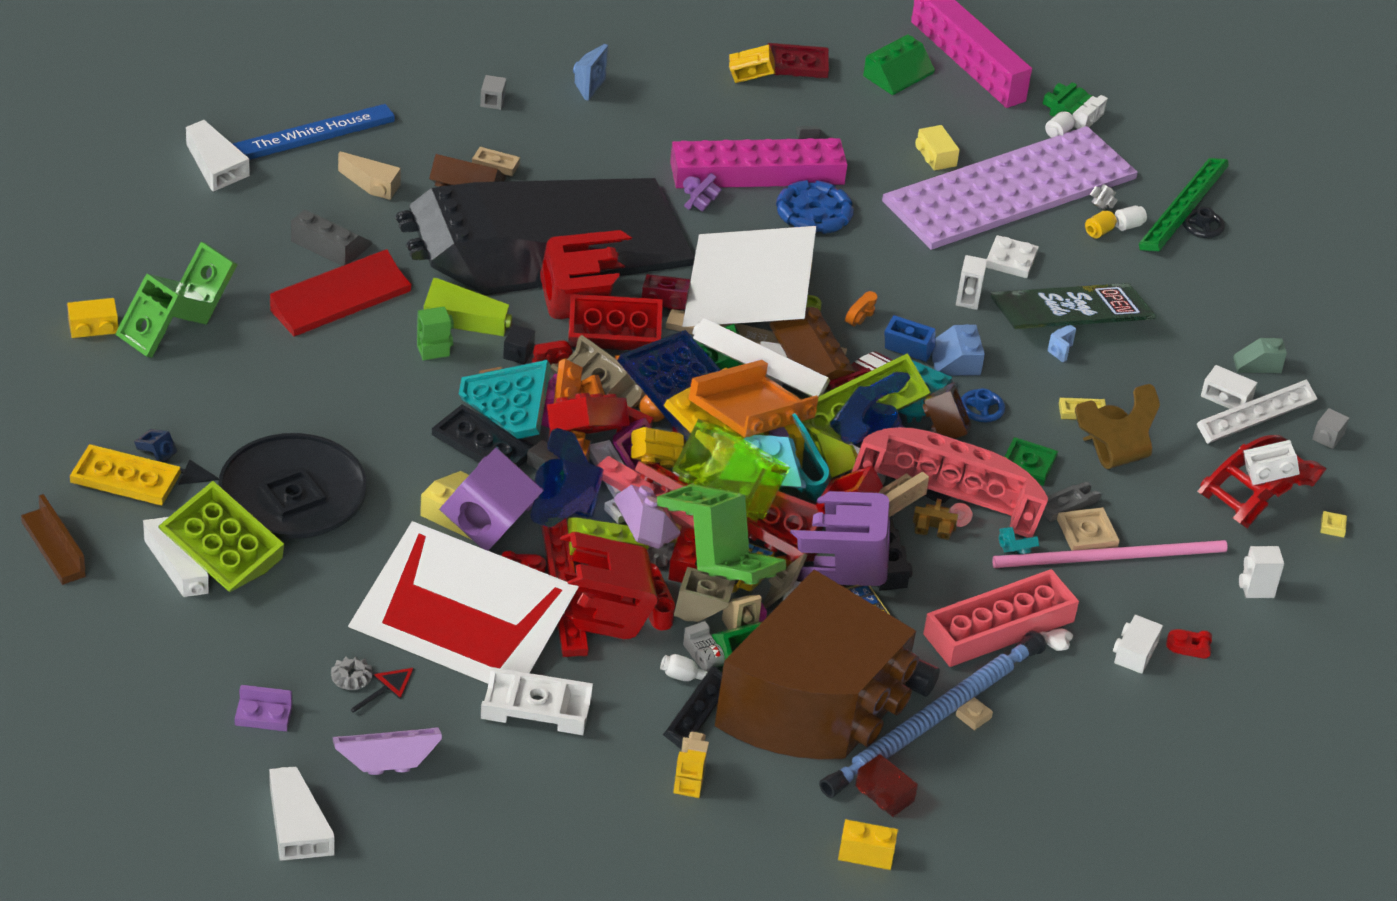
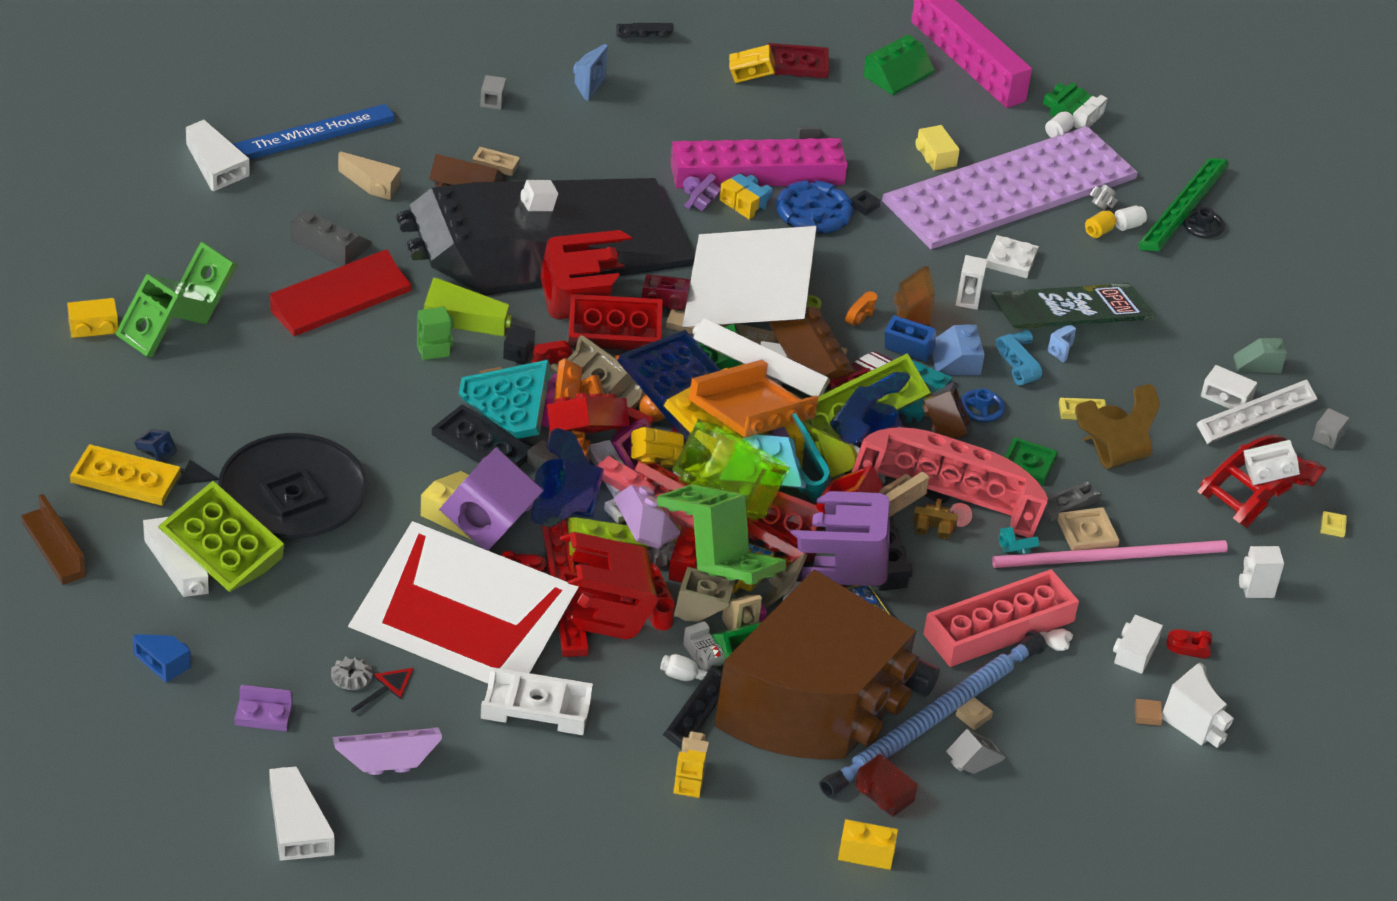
none -> blue slope [133,634,191,683]
none -> white brick [521,180,558,211]
none -> black hinge [616,23,674,38]
none -> yellow hips [720,174,773,220]
none -> black plate [850,190,881,216]
none -> clear orange slope [894,266,935,327]
none -> light grey slope [946,729,1006,774]
none -> dark azure beam [996,329,1042,386]
none -> medium nougat tile [1134,699,1162,726]
none -> white hips [1162,663,1234,748]

